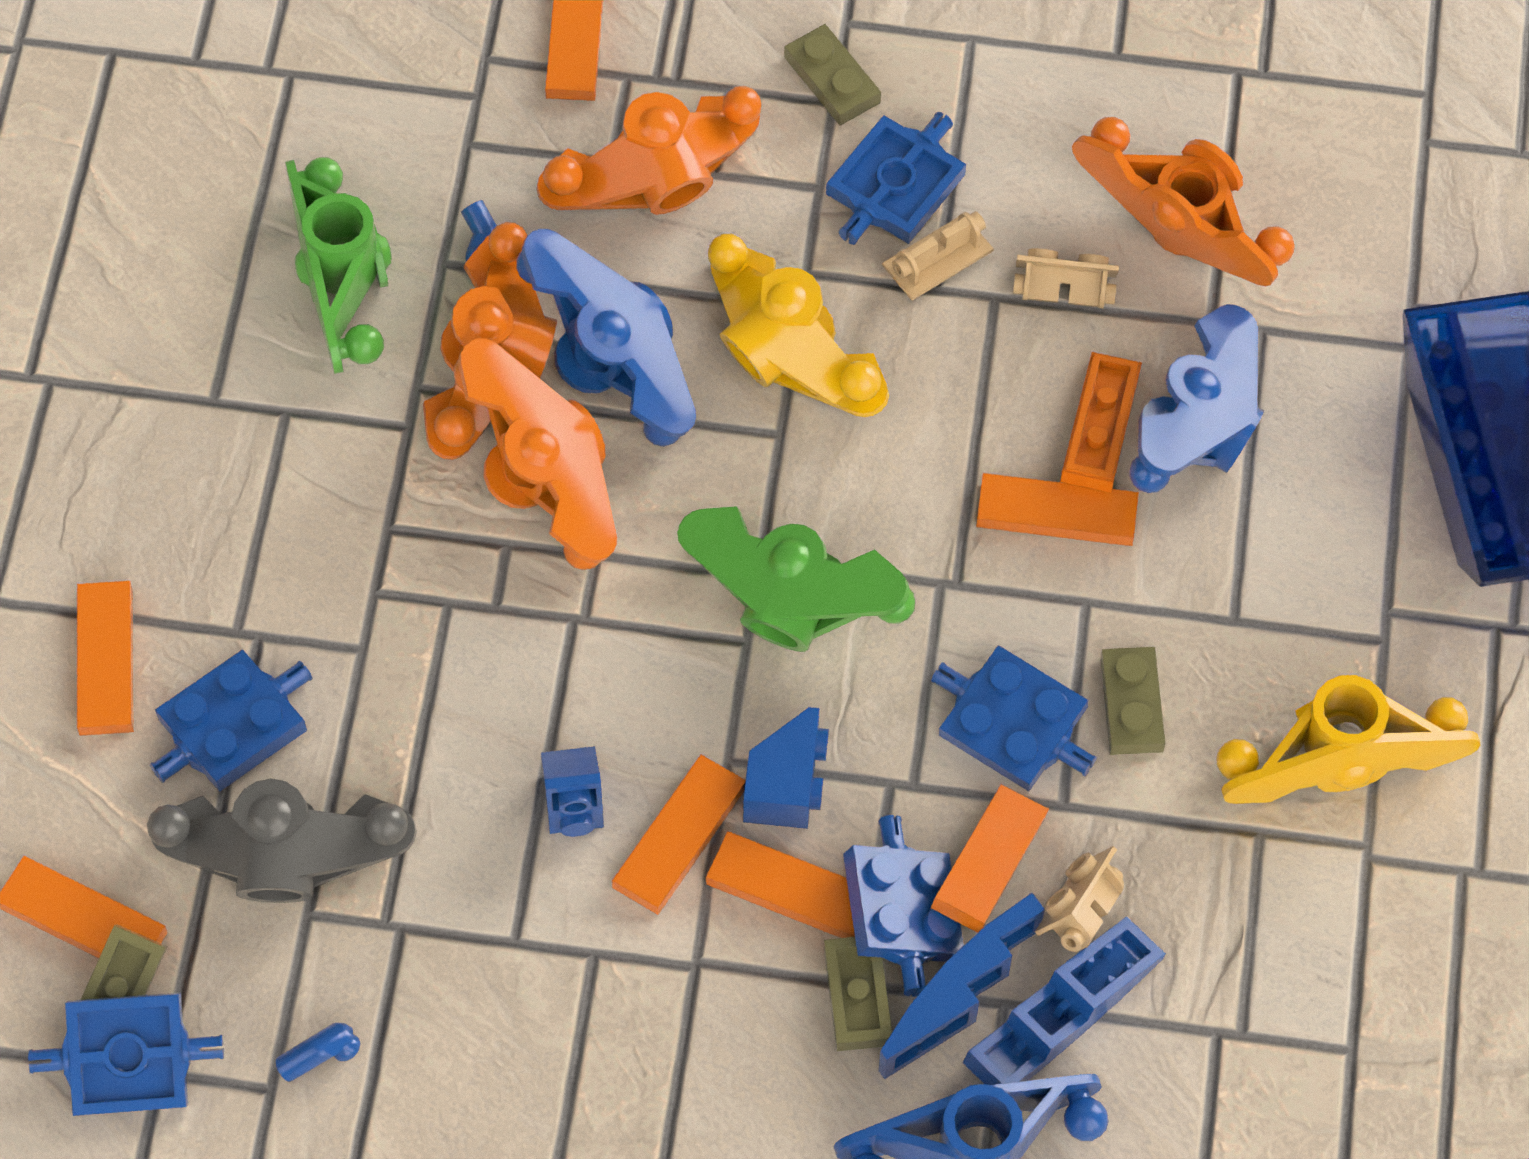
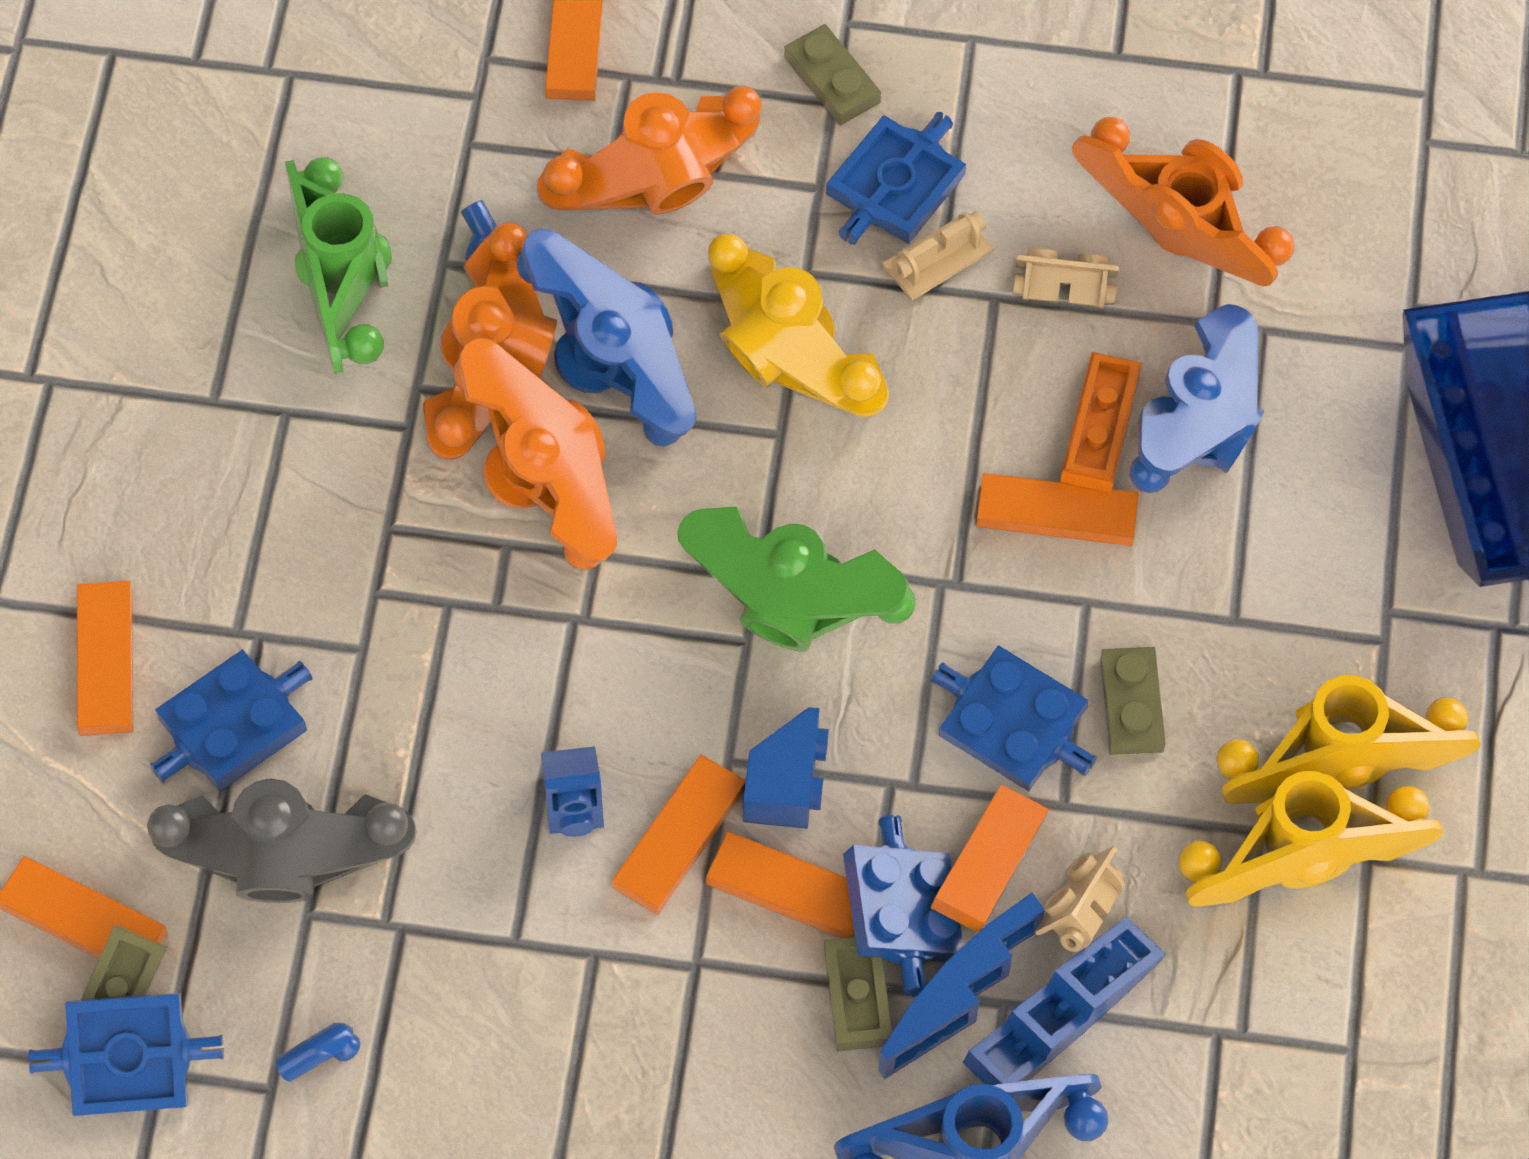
none -> yellow piece [1178,771,1444,906]

